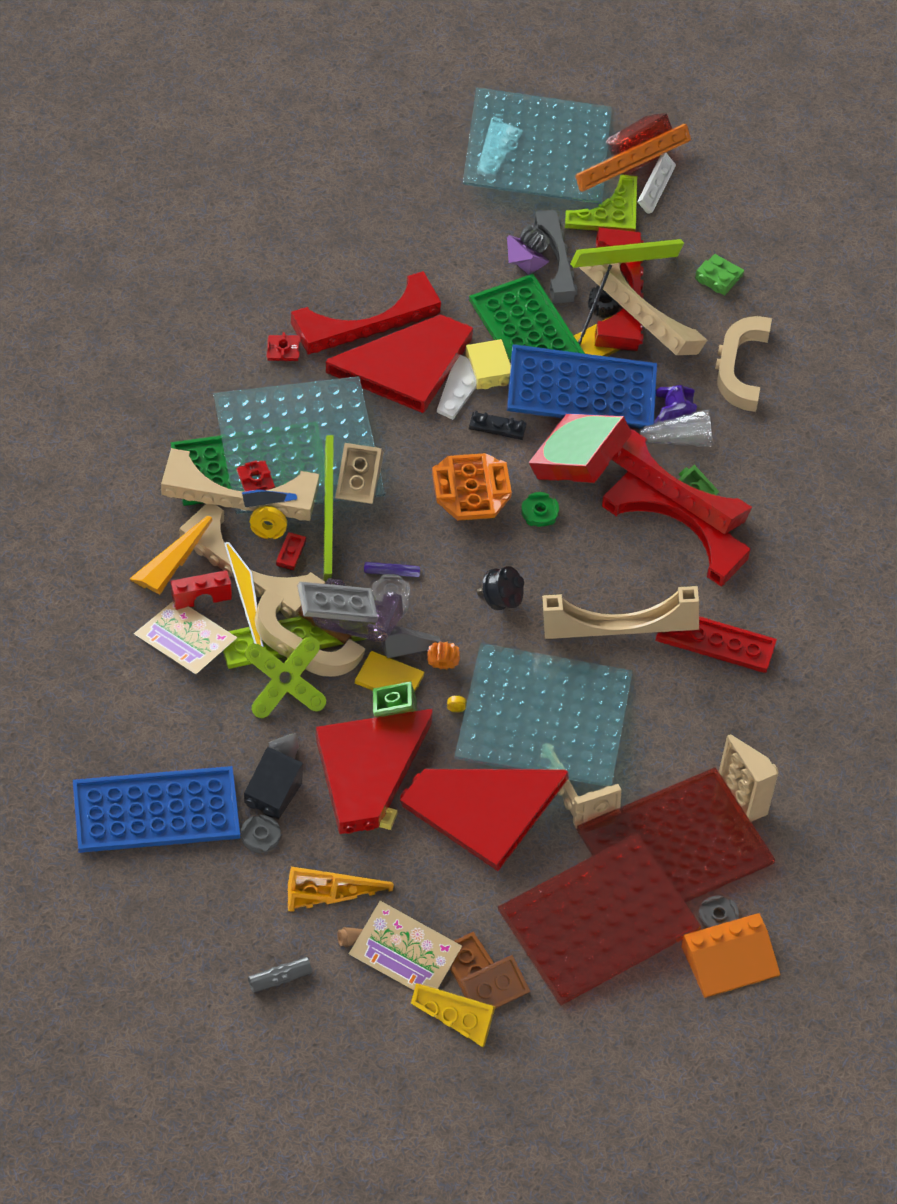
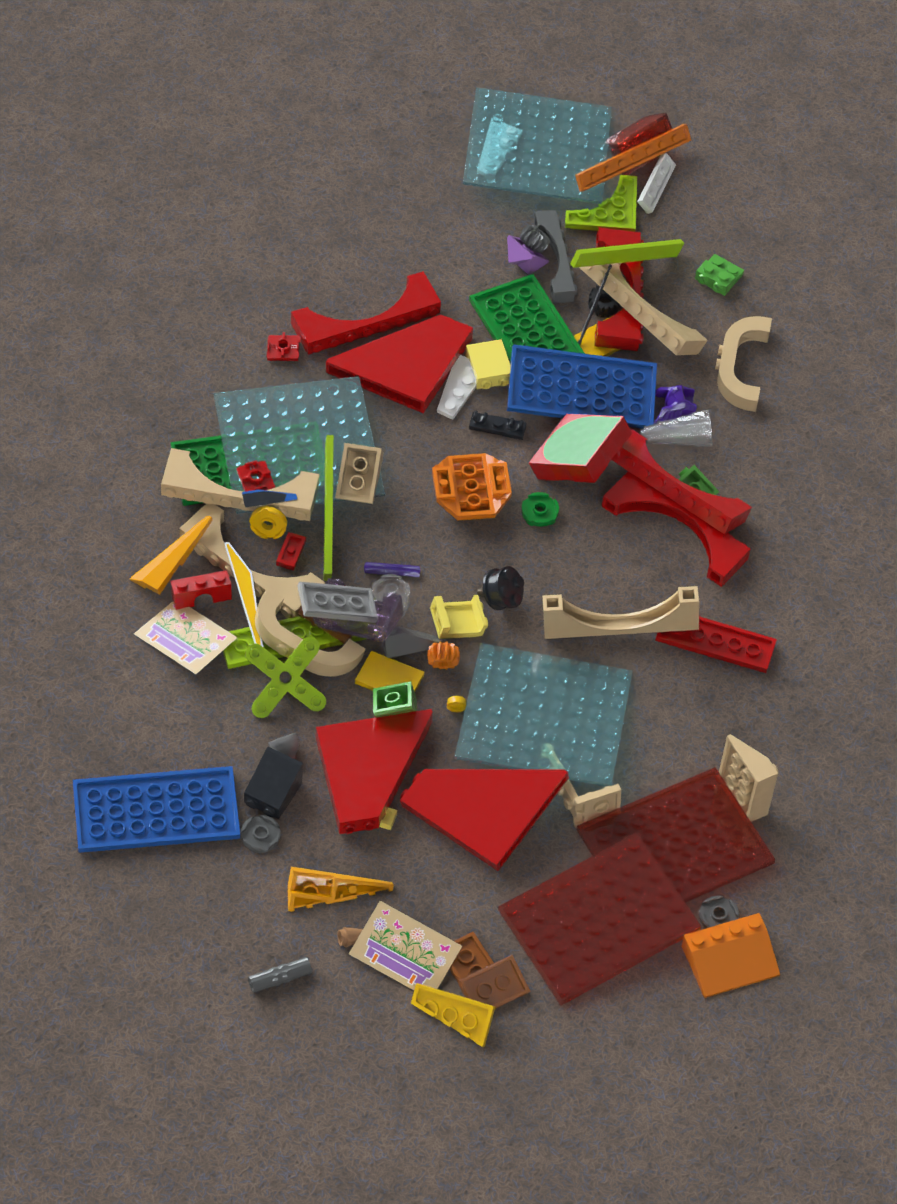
none -> light yellow panel [430,595,488,639]

